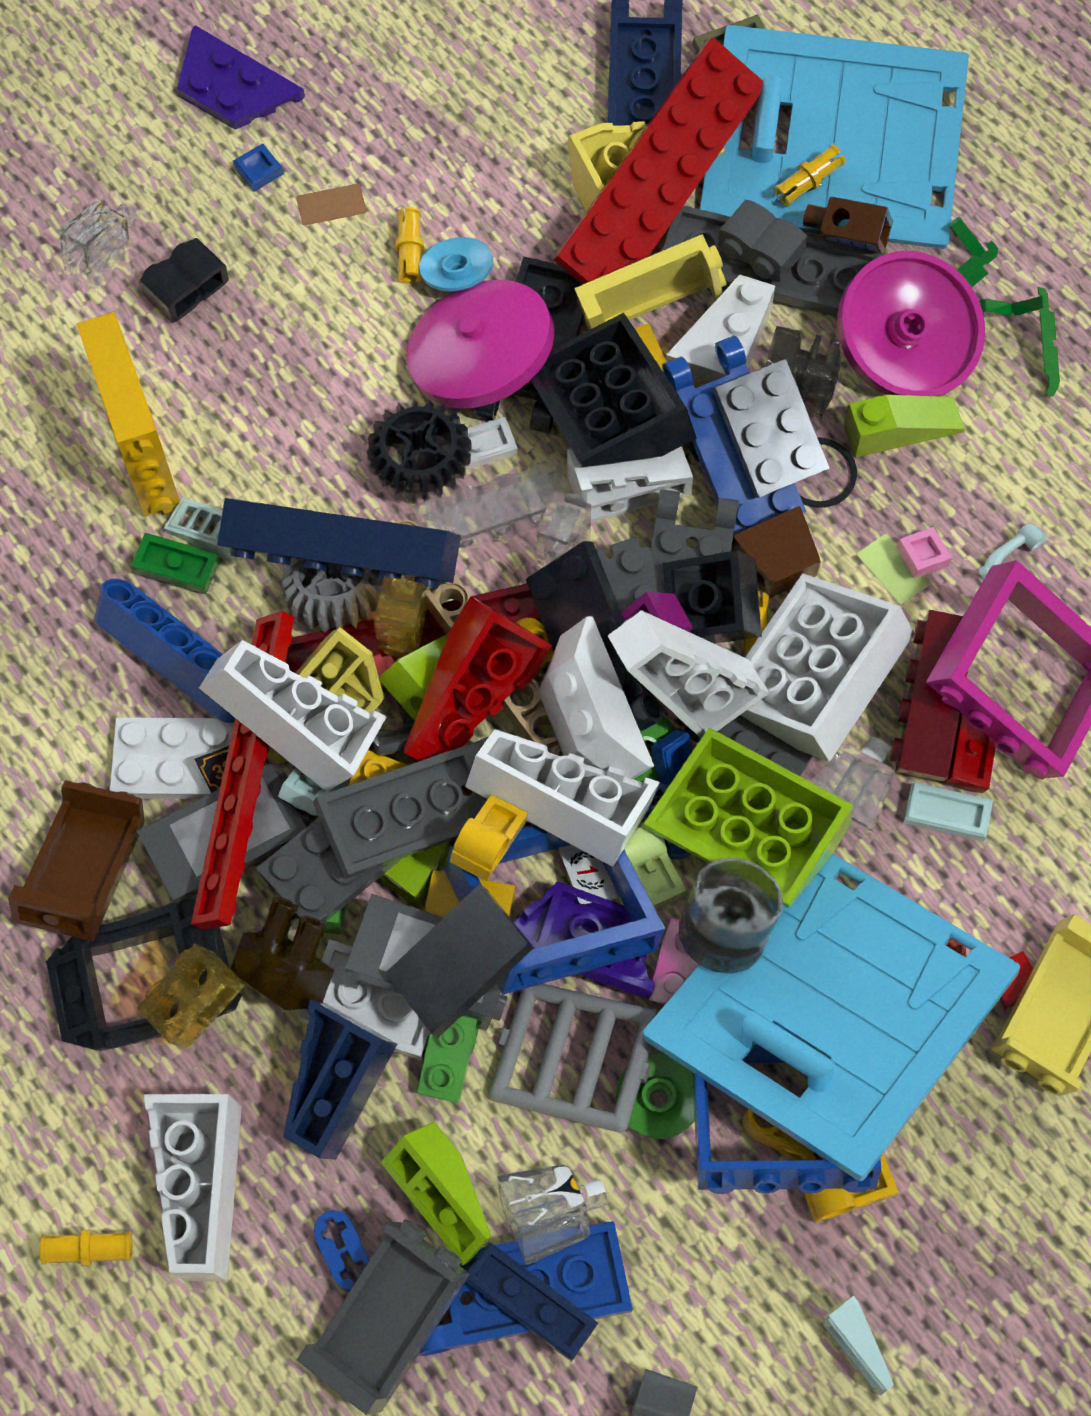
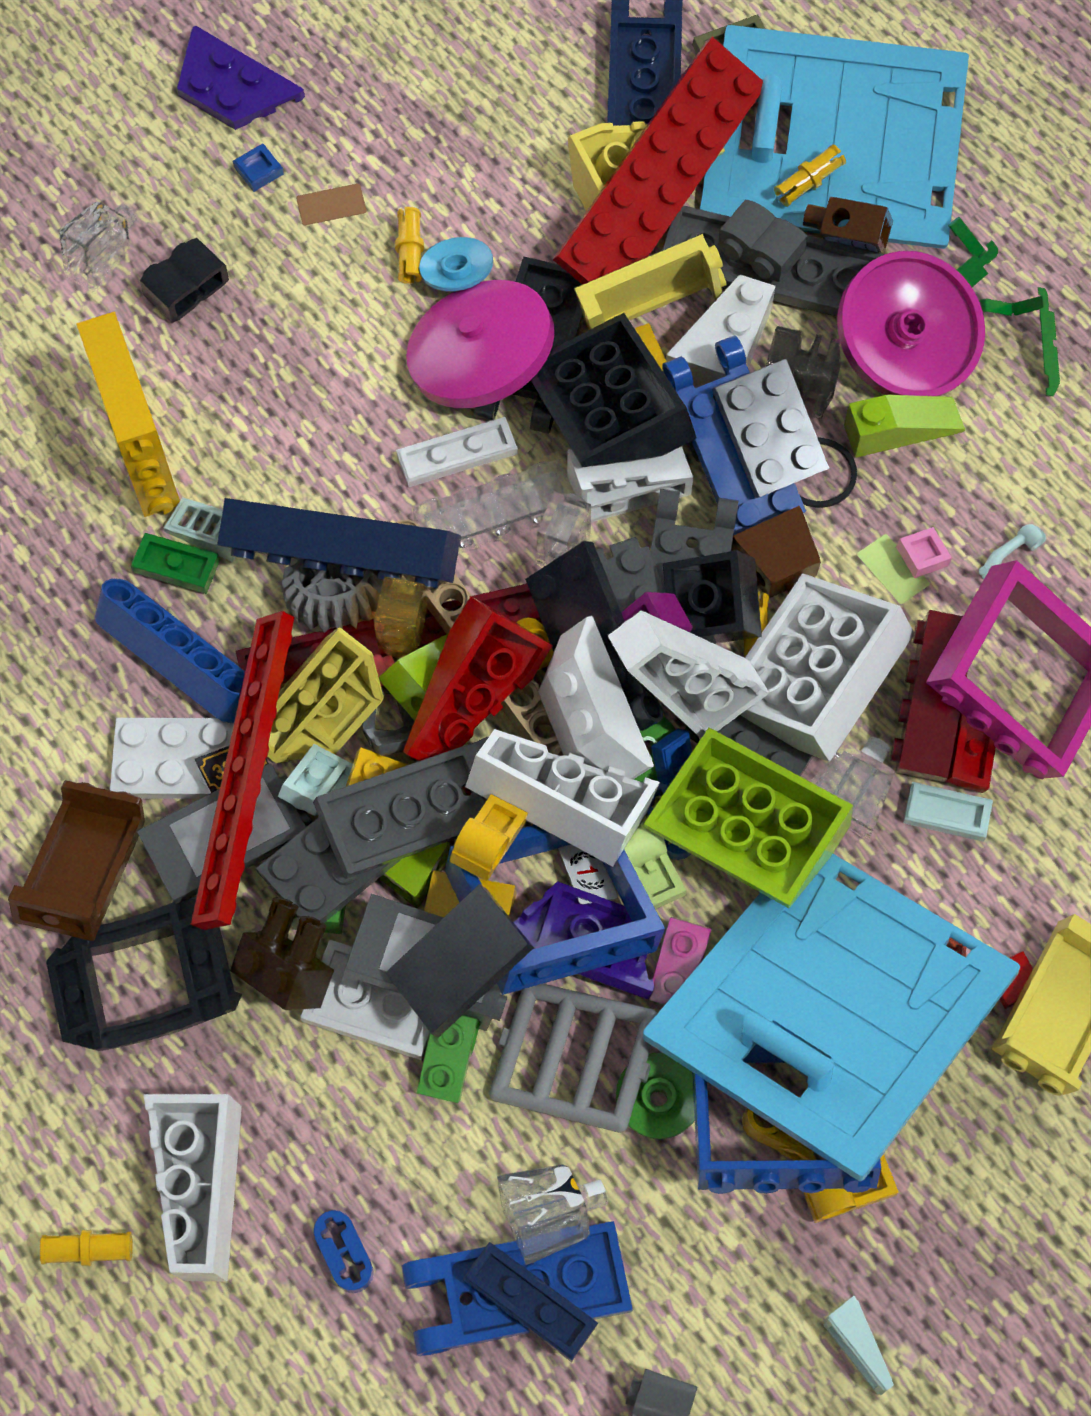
clear yellow brick [137,944,245,1049] -> none
white wedge [199,640,386,792] -> none
dark blue wedge [283,999,398,1160] -> none
dark grey panel [297,1219,470,1415] -> none
black gear [367,399,472,501] -> none
lime slope [380,1122,492,1266] -> none
clear smoke wheel [679,857,783,974] -> none

